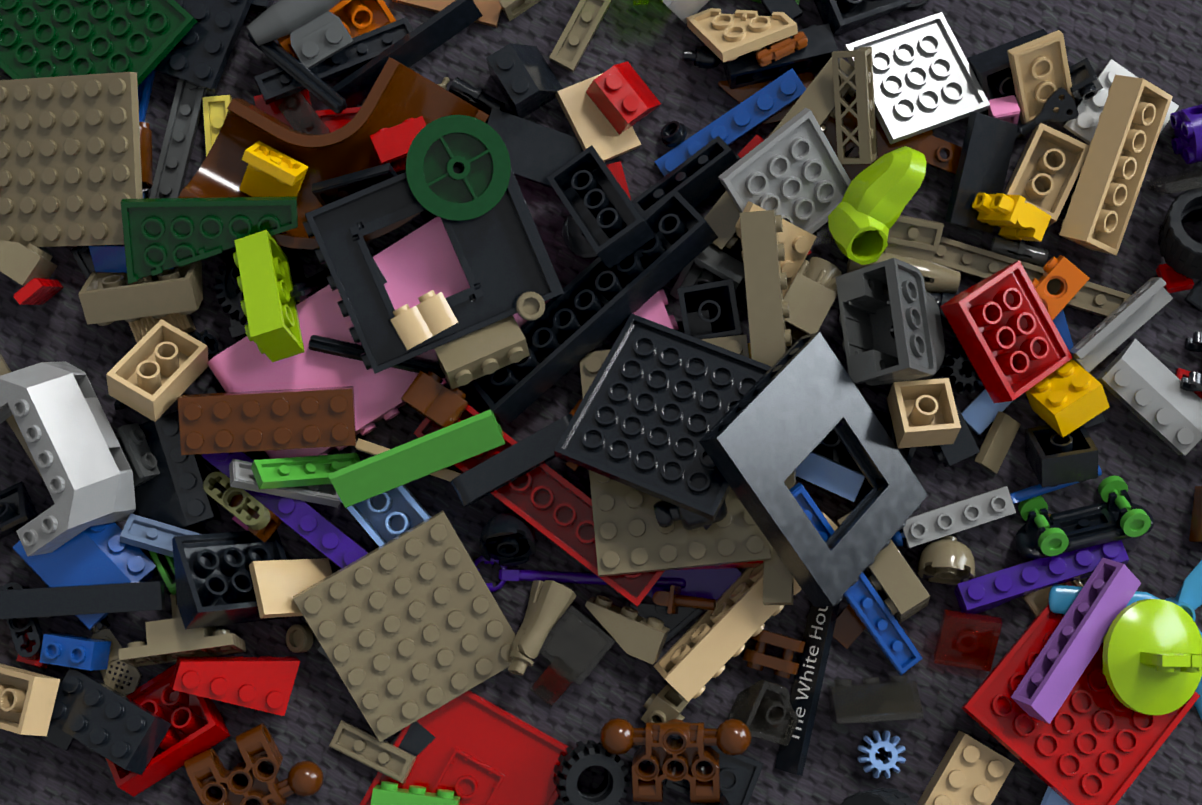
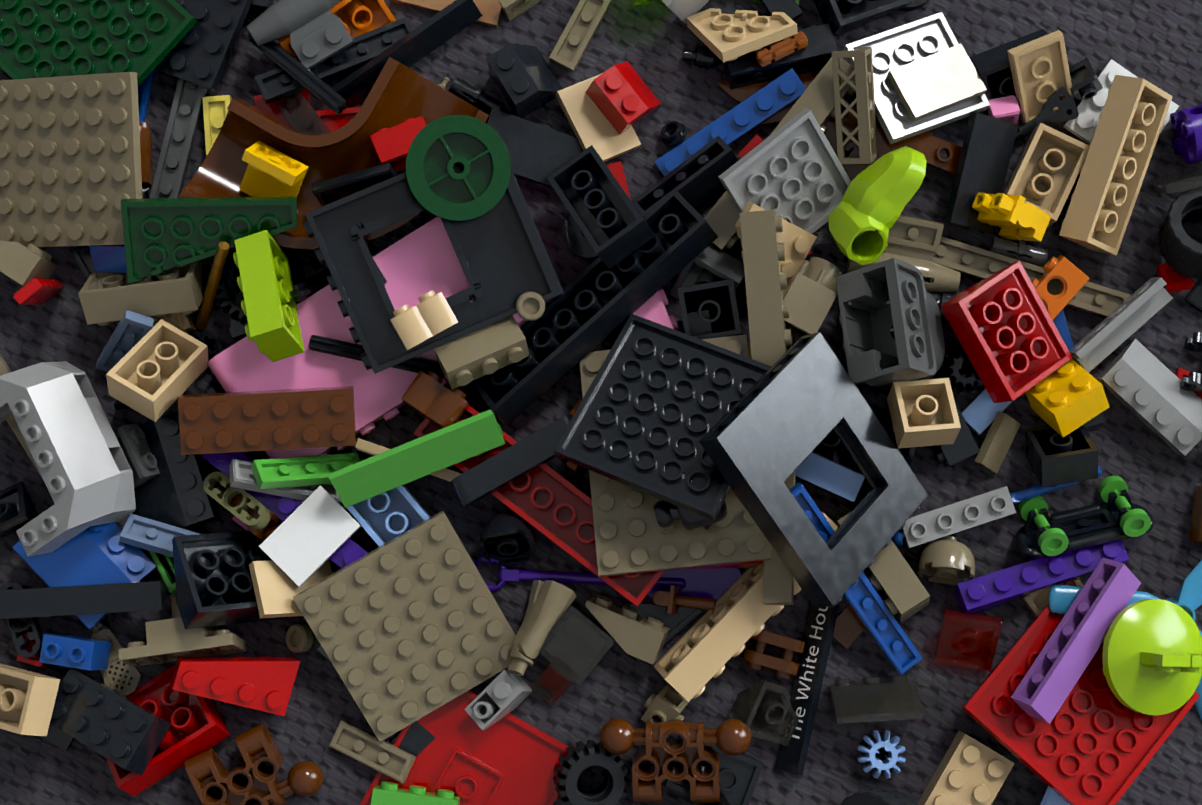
none -> sand blue plate [96,310,154,372]
none -> pearl gold bar [196,242,230,330]
none -> white tile [259,485,361,587]
none -> light grey slope [464,670,533,730]
none -> tile [887,43,987,122]

